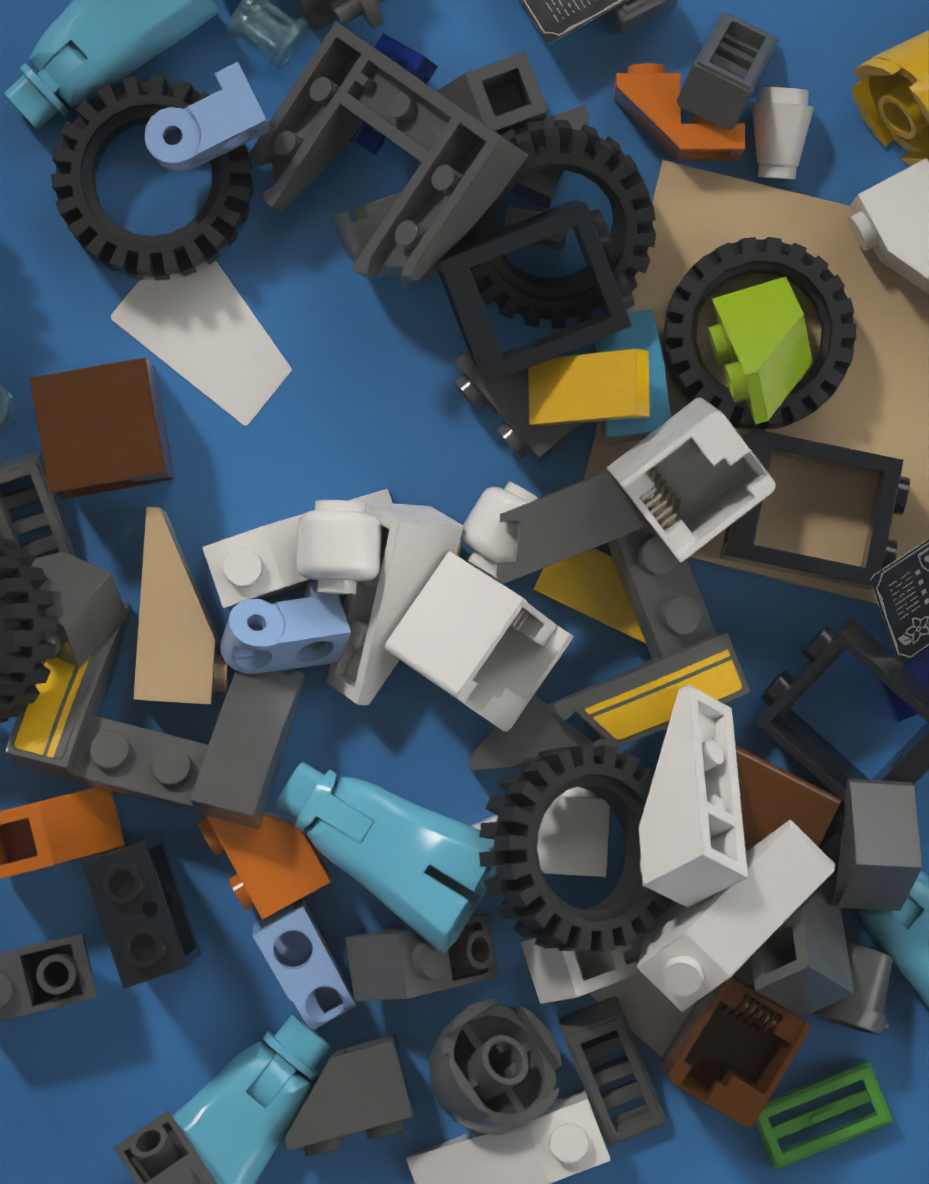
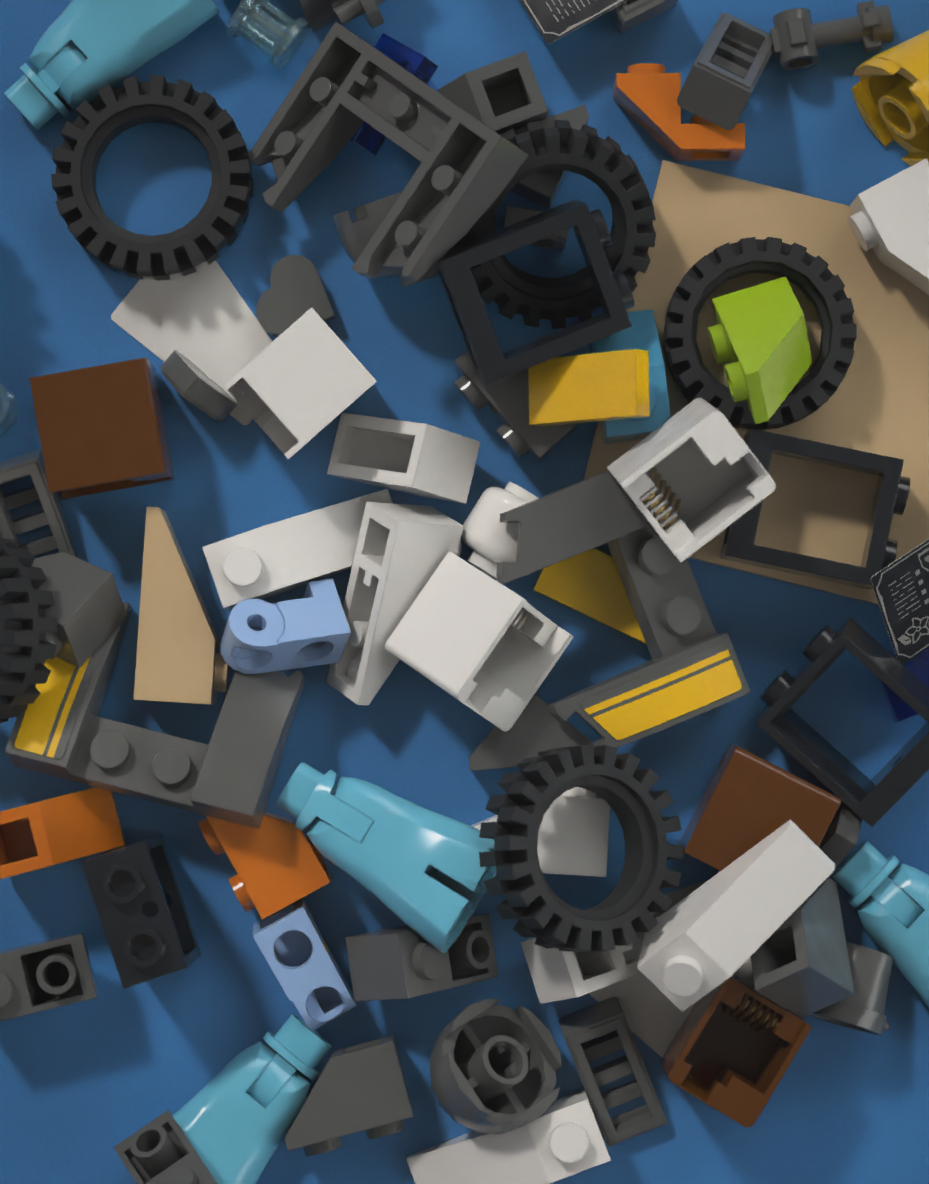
light blue leg [144,62,272,173] -> none
white head [296,500,382,594] -> none
white slope [639,684,748,907] -> none
white cone [751,87,814,180] -> none
bright green tile [755,1060,894,1170] -> none
dark grey slope [834,779,922,911] -> none
none -> dark grey tile [160,350,237,422]
none -> white piece [223,307,377,459]
none -> dark grey tile [256,255,335,337]
none -> white slope [327,413,481,504]
none -> dark grey bar [770,1,893,70]

